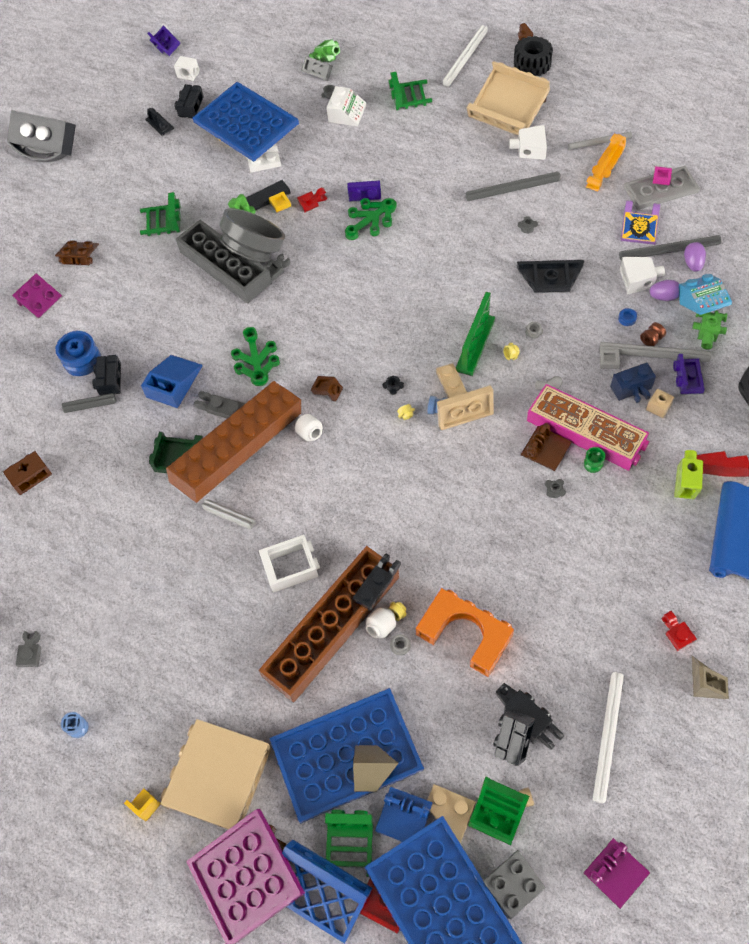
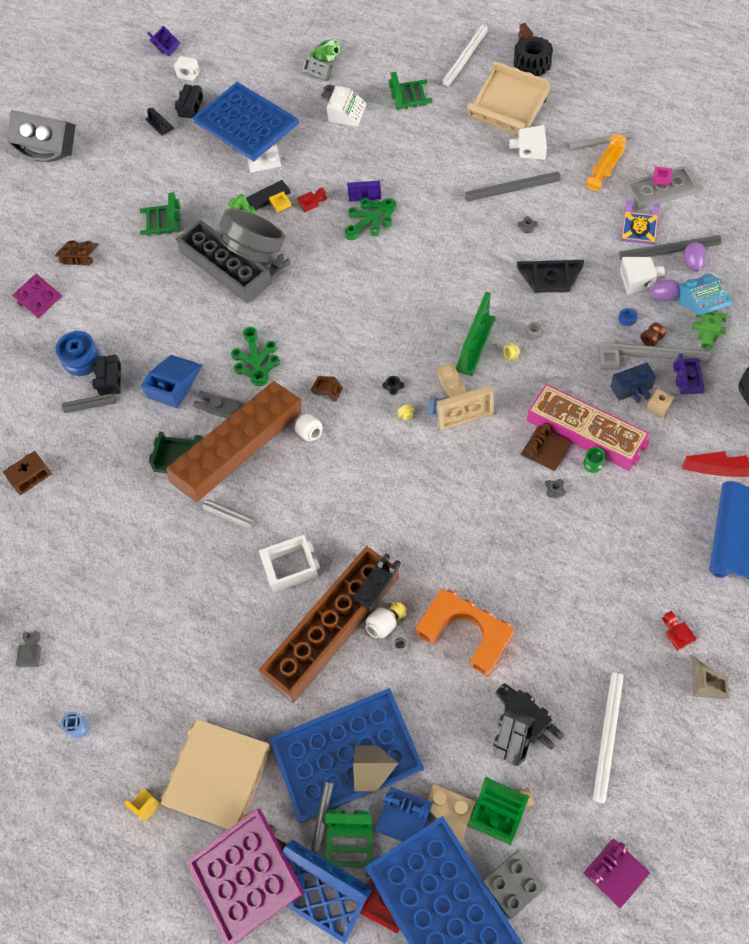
lime torso [674,450,703,500] -> none
none -> dark grey bar [311,780,334,852]

